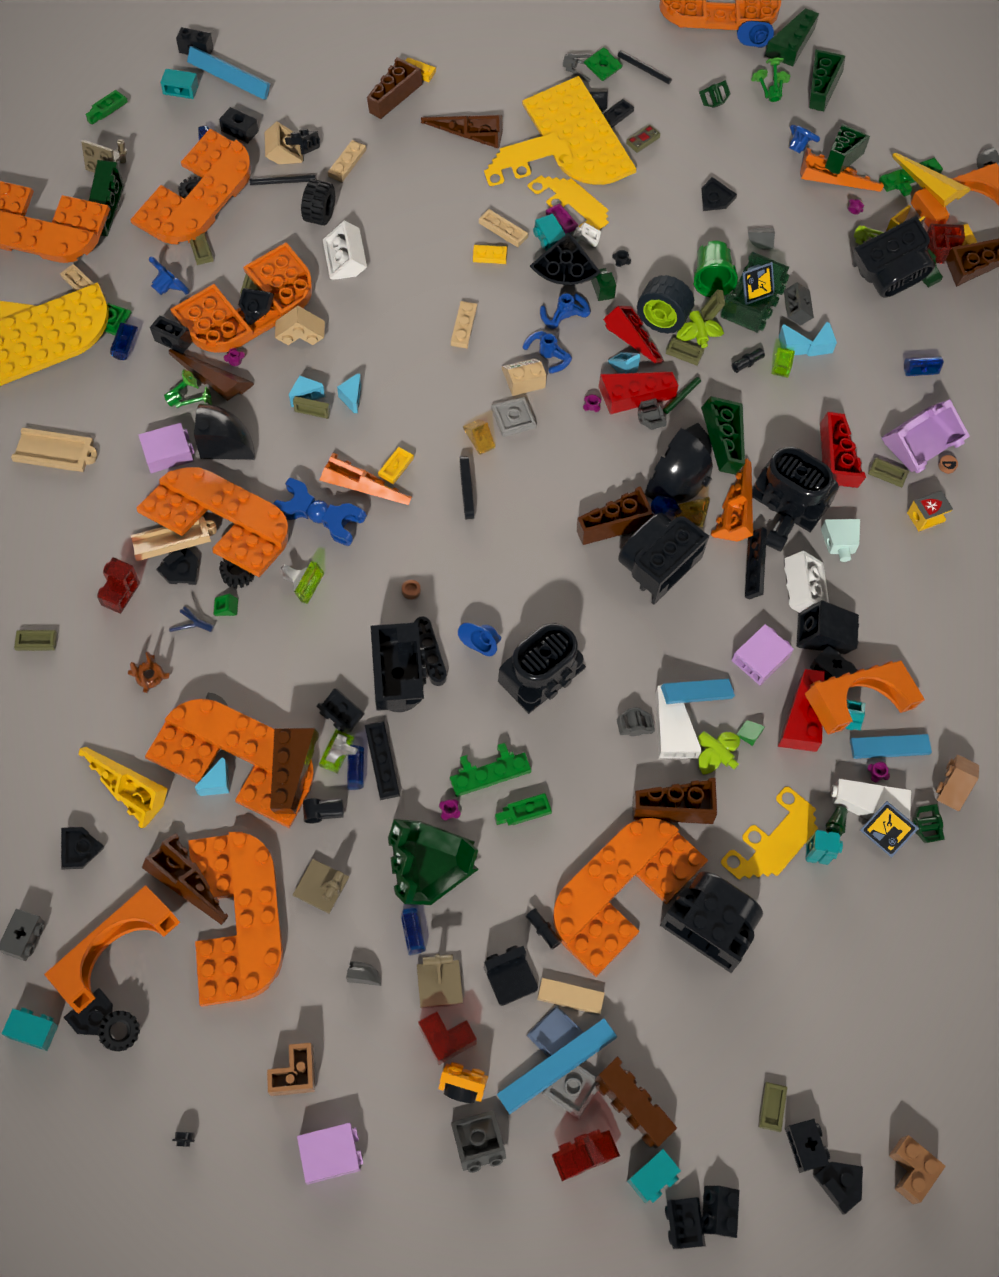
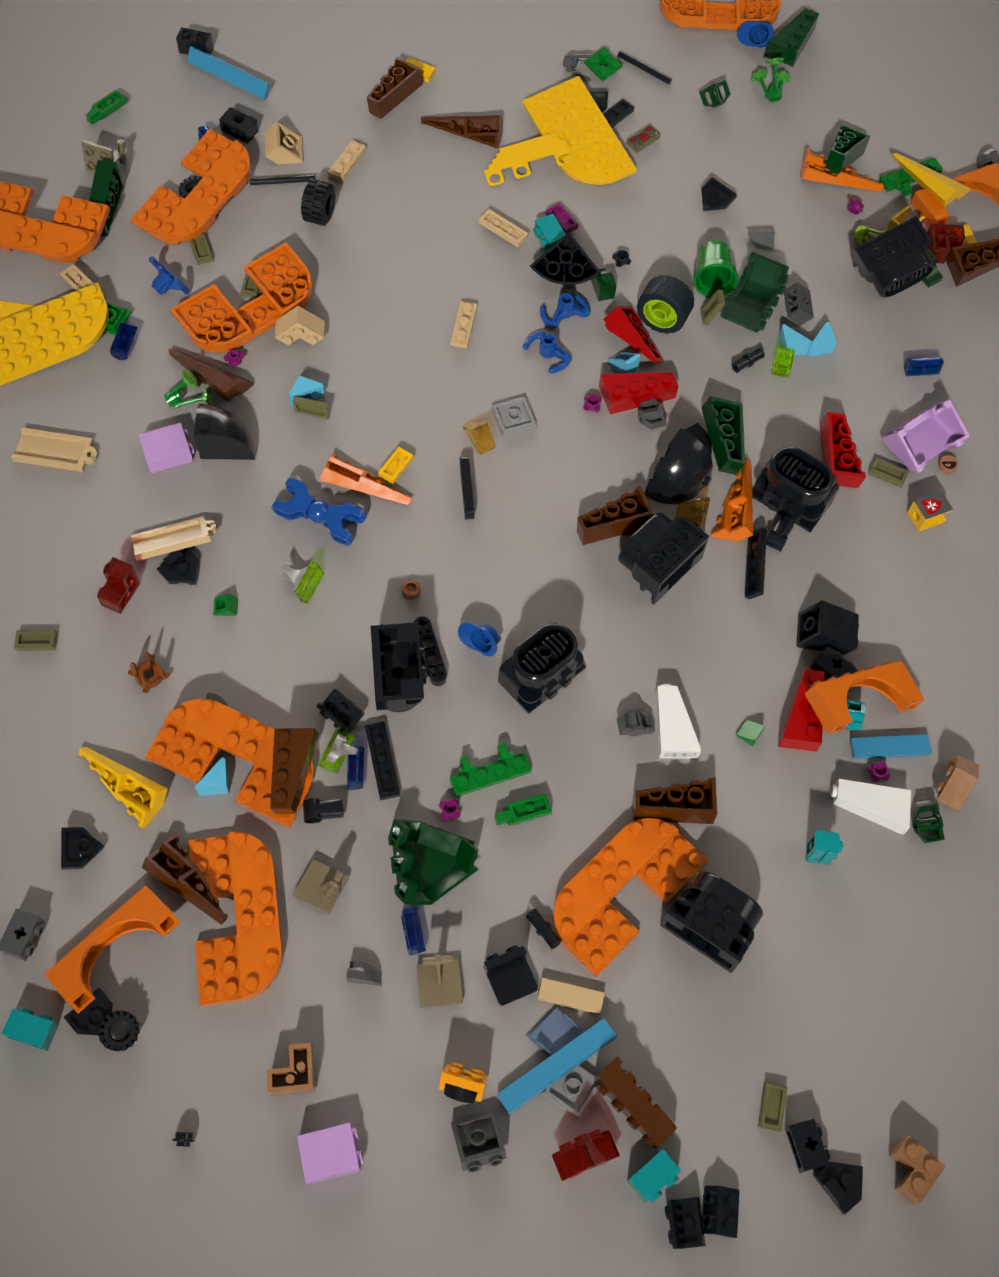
orange plate [136,467,288,577] -> none
black brick [150,316,193,354] -> none
teal brick [160,69,199,99] -> none
dark blue plant [169,606,214,632] -> none
black tyre [219,558,255,589] -> none
black plate [238,288,274,325] -> none
black bracket [285,128,320,154] -> none
white slope [323,220,367,280] -> none
medium azure slope [337,374,361,413] -> none
clear red brick [418,1011,477,1065] -> none
yellow plate [473,245,507,264] -> none
tan slope [502,358,547,396] -> none
yellow piece [527,175,609,230] -> none
white bracket [573,222,601,247] -> none
clear blue brick [651,496,682,517] -> none
dark azure tile [661,679,735,704] -> none
dark green bar [663,377,701,414] -> none
olive tile [666,338,705,366] -> none
lime plant [677,311,724,348] -> none
lime plant [697,731,740,775] -> none
yellow piece [721,787,818,880] -> none
lavender brick [731,624,794,686] -> none
piece [742,262,775,305] -> none
white slope [784,551,829,613] -> none
blue piece [789,125,820,154] -> none
dark green wedge [809,49,846,112] -> none
light aqua torso [821,519,860,562] -> none
dark green cone [825,806,848,837] -> none
piece [860,801,919,858] -> none

